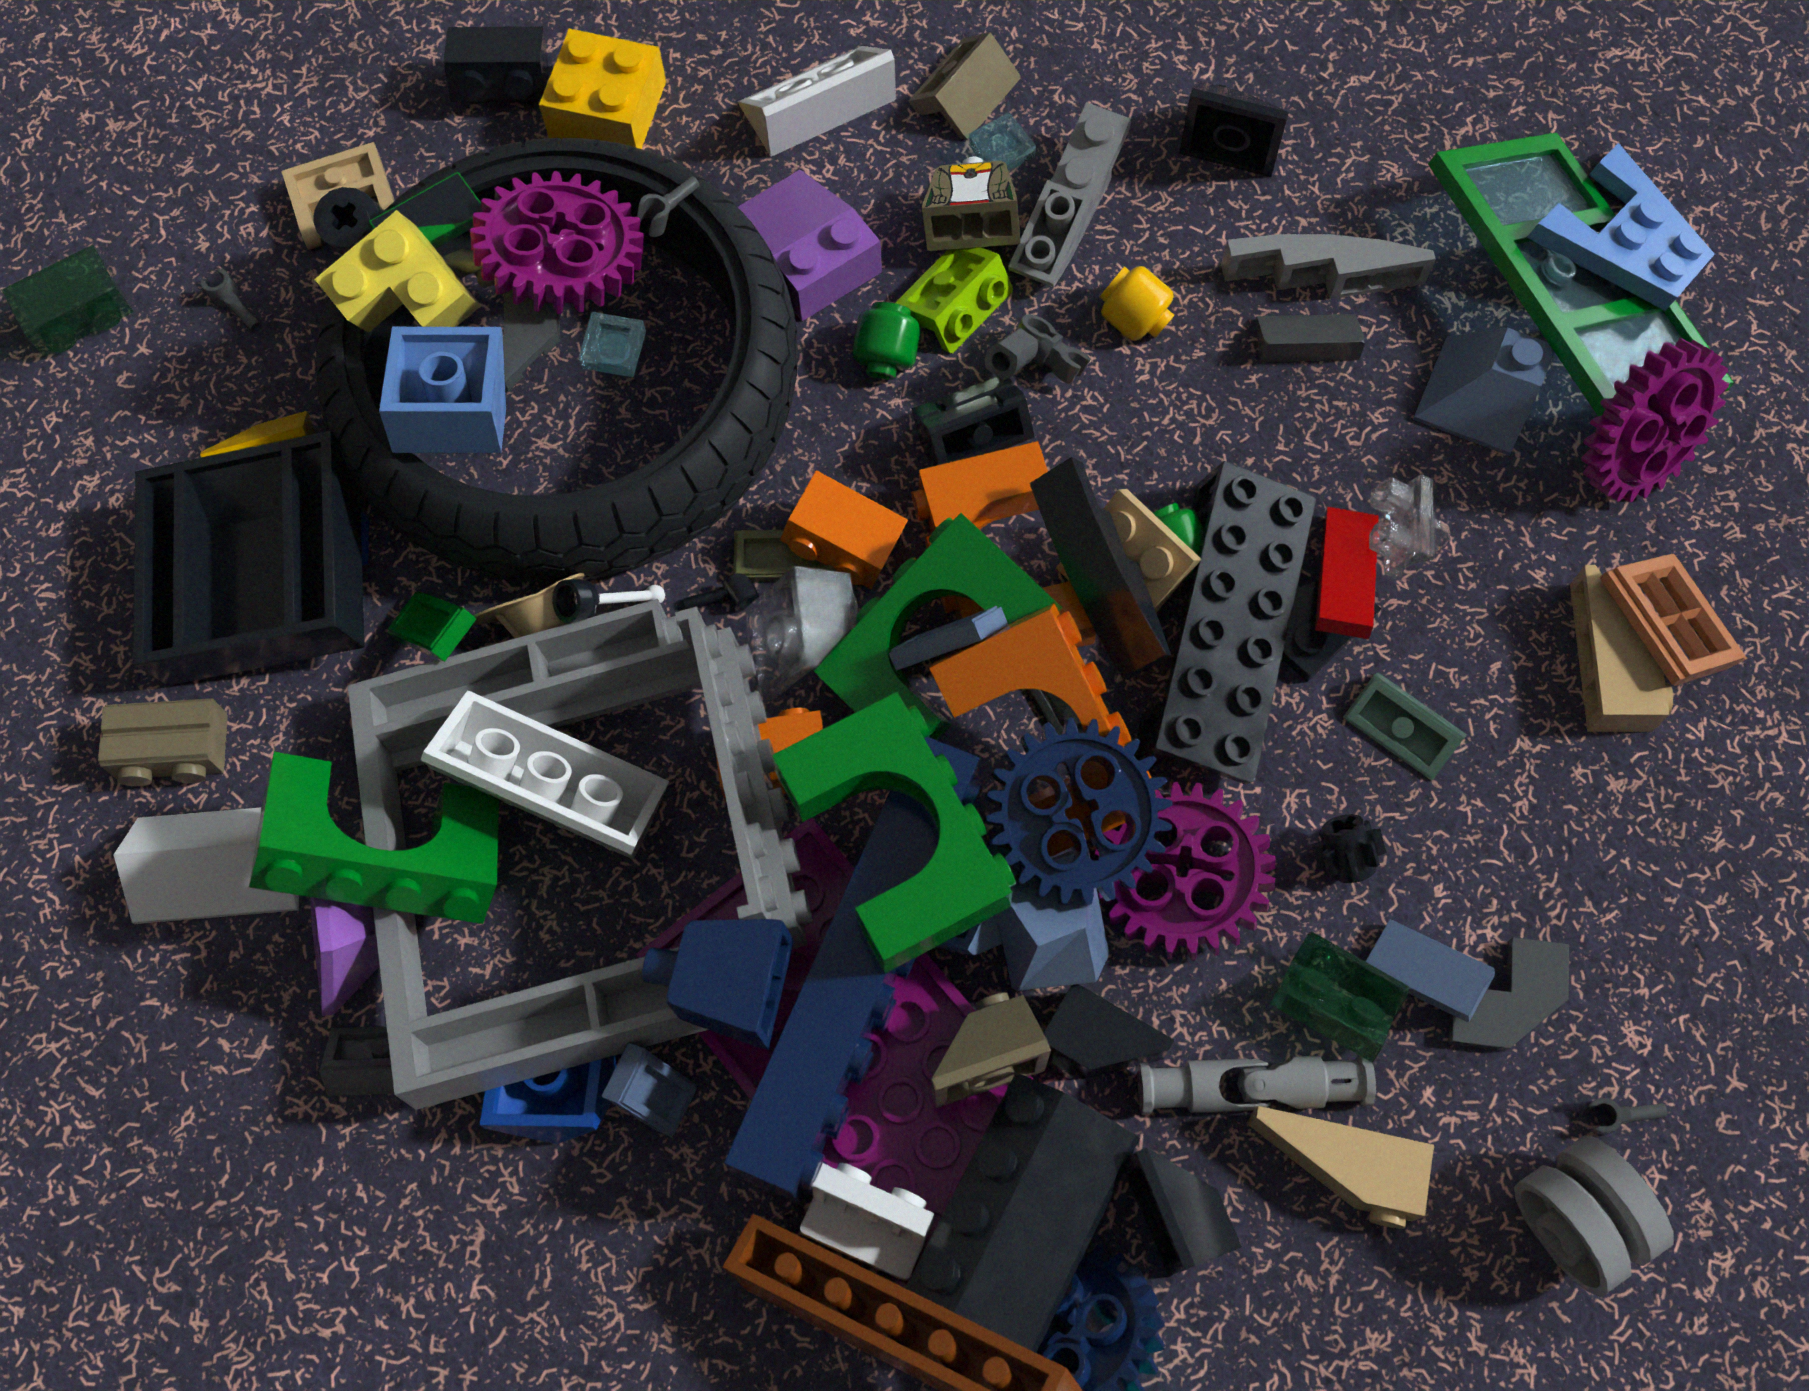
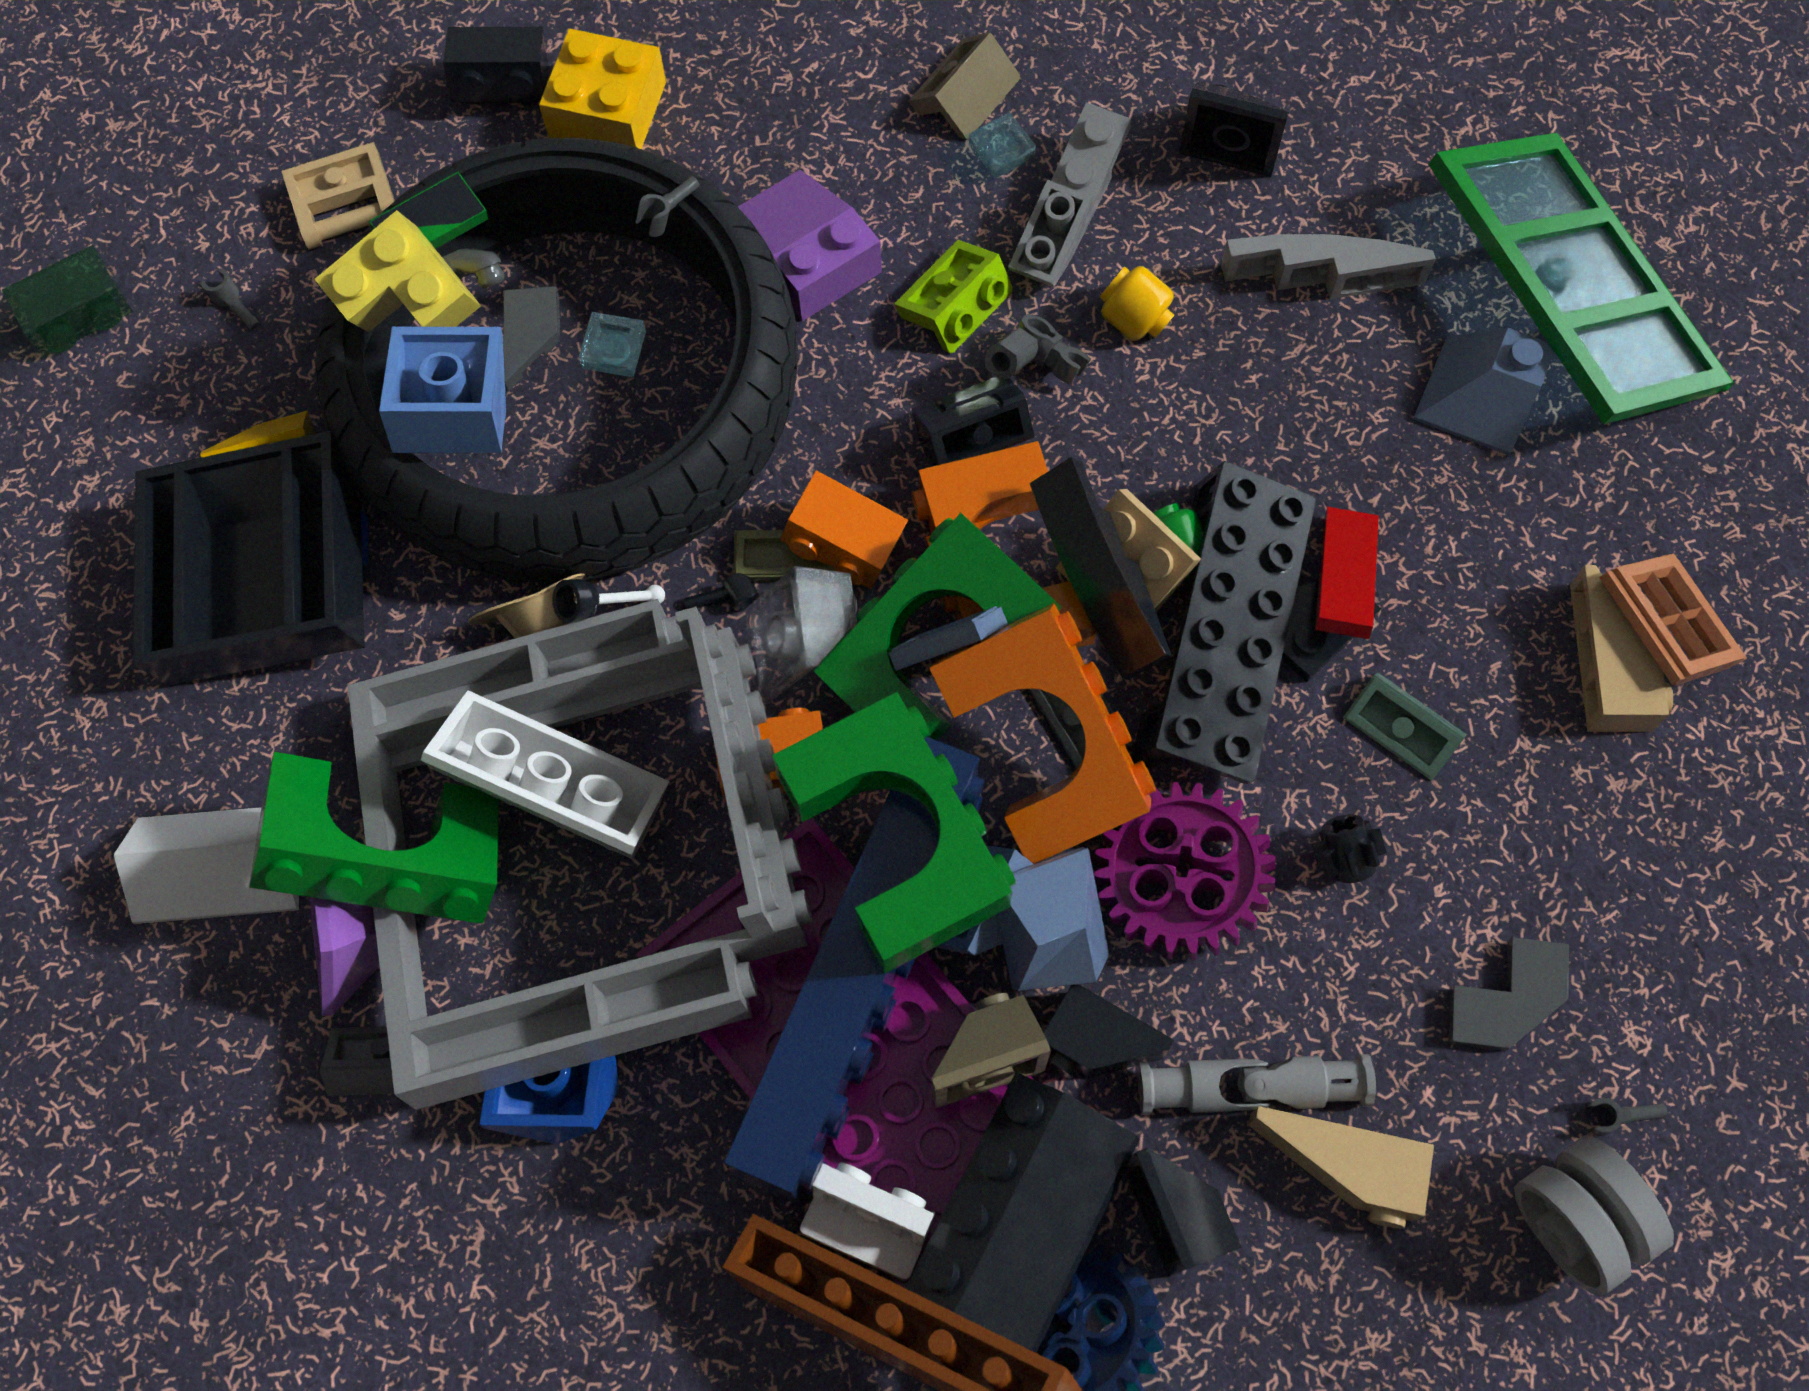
dark tan brick [98,698,228,786] -> none
black piece [313,187,384,256] -> none
green tile [387,591,476,662] -> none
magenta gear [470,171,644,314] -> none
sand blue tile [601,1043,698,1138] -> none
dark blue torso [642,919,794,1049] -> none
white slope [738,46,896,156] -> none
green head [852,302,921,380] -> none
dark tan torso [922,157,1020,251] -> none
dark blue gear [984,718,1173,906] -> none
dark grey slope [1256,314,1365,362] -> none
clear green bracket [1270,932,1410,1063] -> none
sand blue tile [1364,919,1495,1023] -> none
clear hips [1369,474,1450,580] -> none
medium blue wing [1527,143,1715,311] -> none
magenta gear [1581,338,1729,502] -> none

